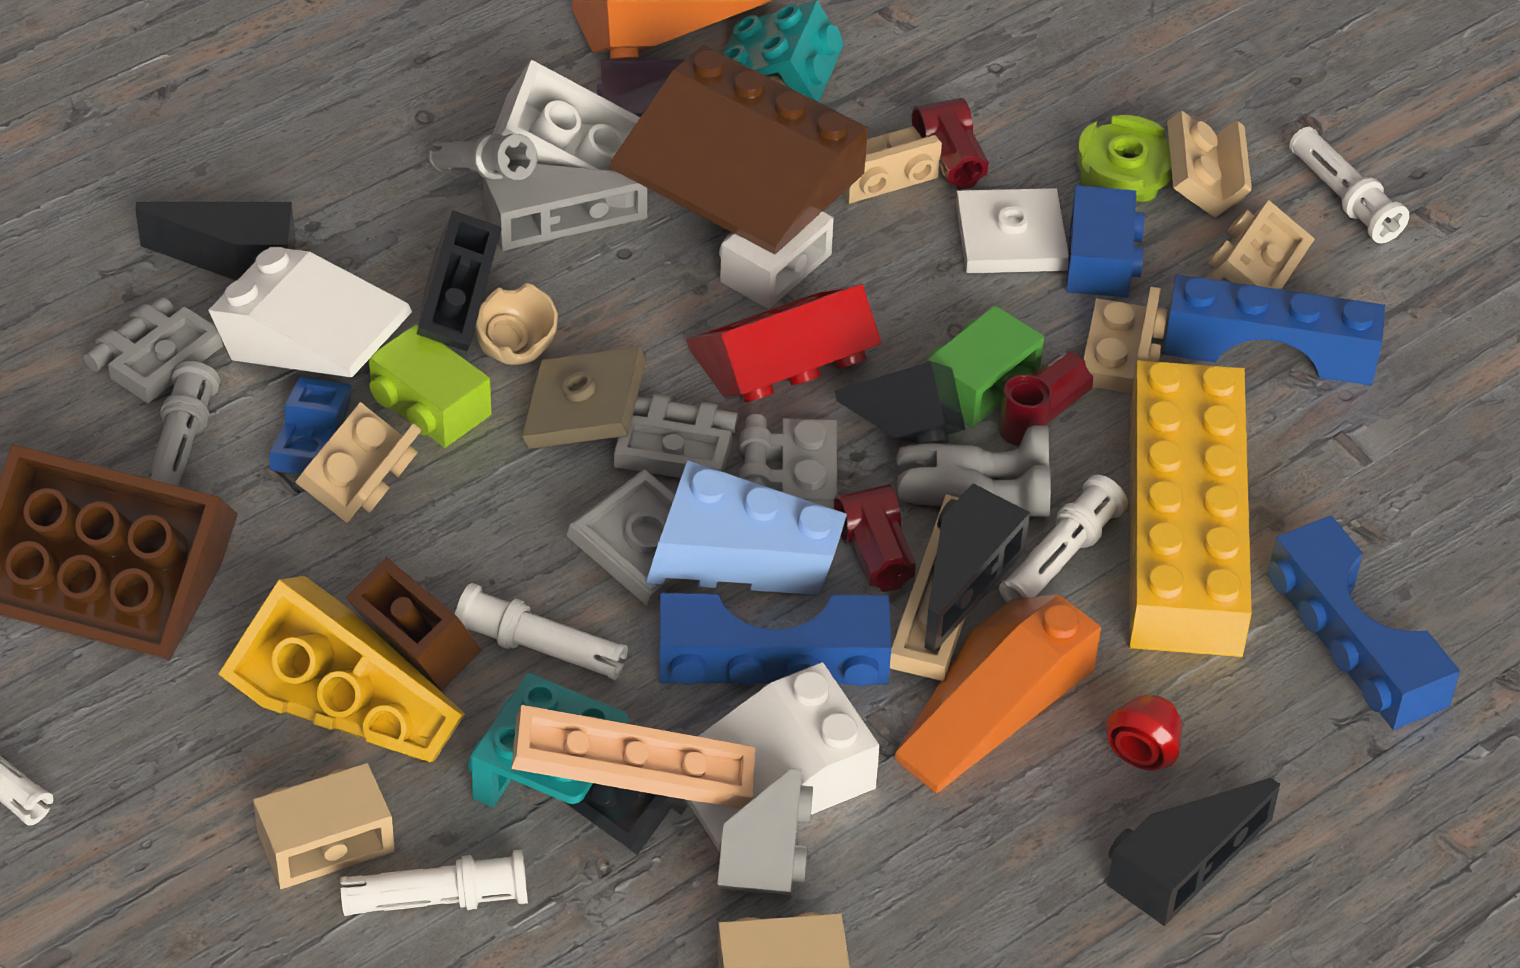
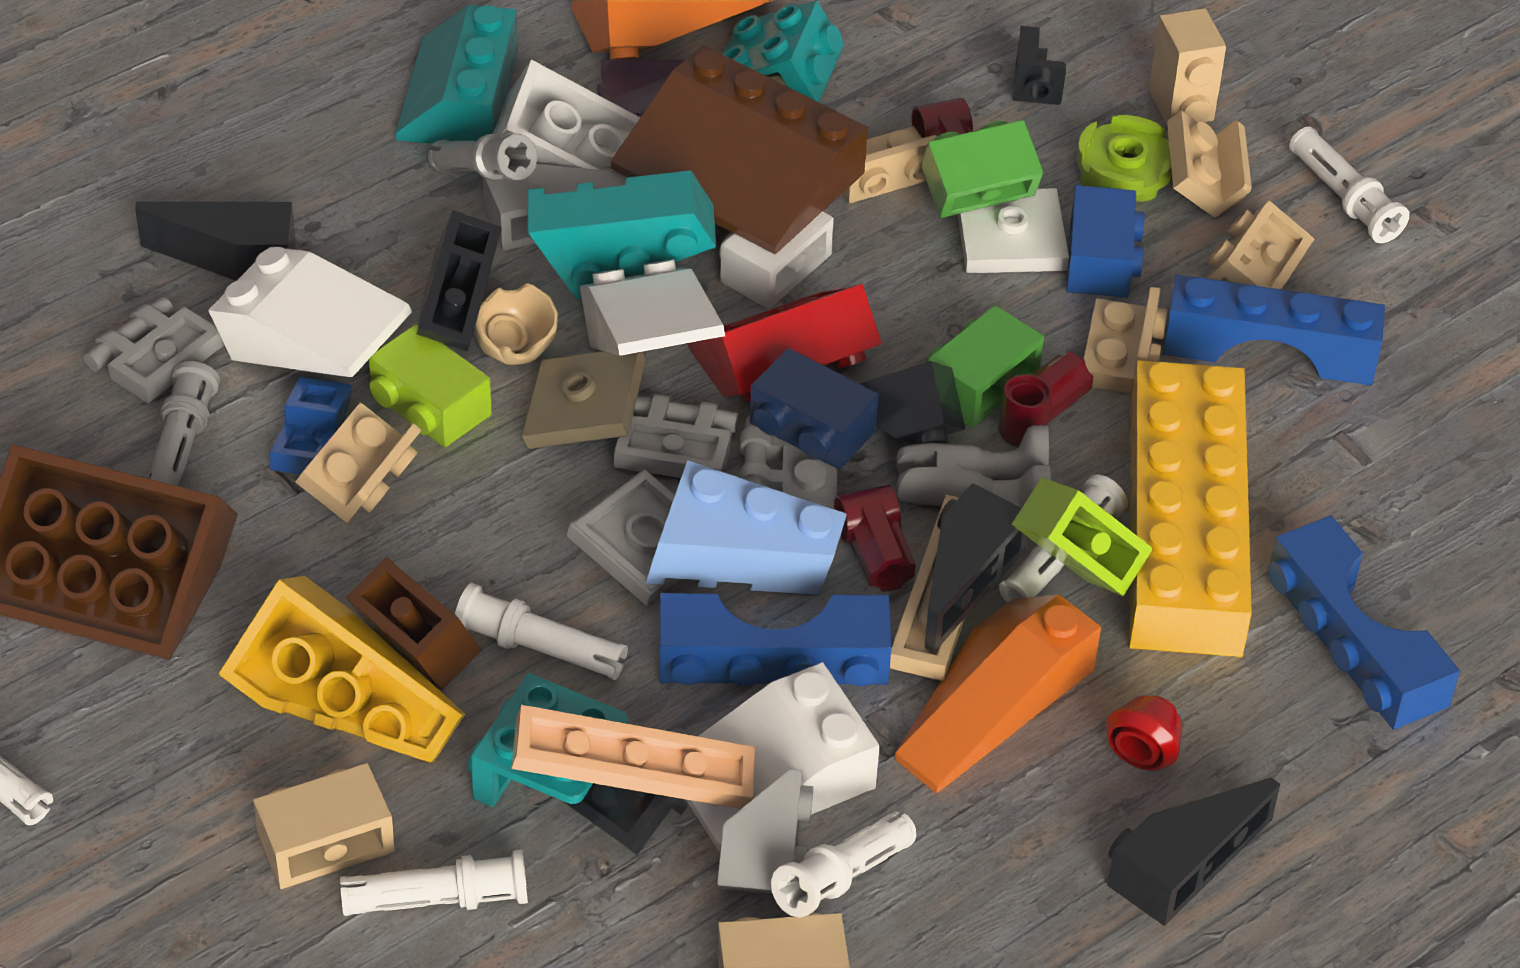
none -> teal slope [395,5,518,144]
none -> teal wedge [528,170,716,299]
none -> white slope [580,259,725,356]
none -> dark blue brick [750,348,879,470]
none -> white pin [771,811,916,918]
none -> bright green brick [921,120,1043,218]
none -> lime brick [1011,477,1153,596]
none -> black bracket [1013,26,1066,105]
none -> tan brick [1149,8,1226,127]

